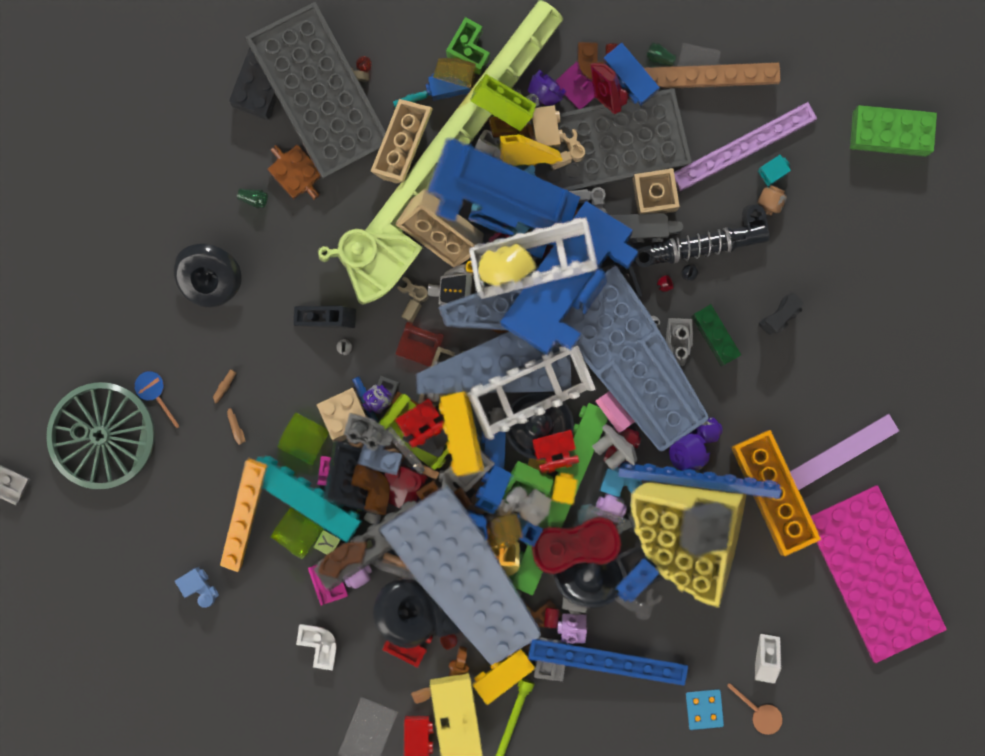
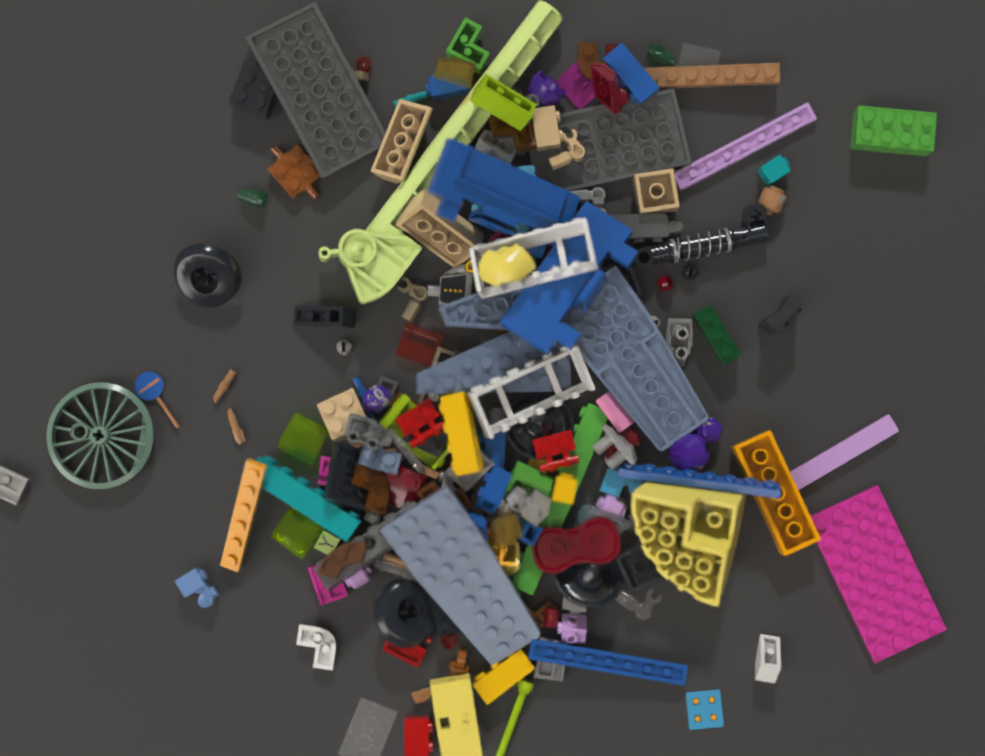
yellow slope [500,135,562,167] -> none
blue brick [617,559,659,602] -> none
dark grey brick [680,502,733,557] -> none
nougat piece [728,684,782,735] -> none

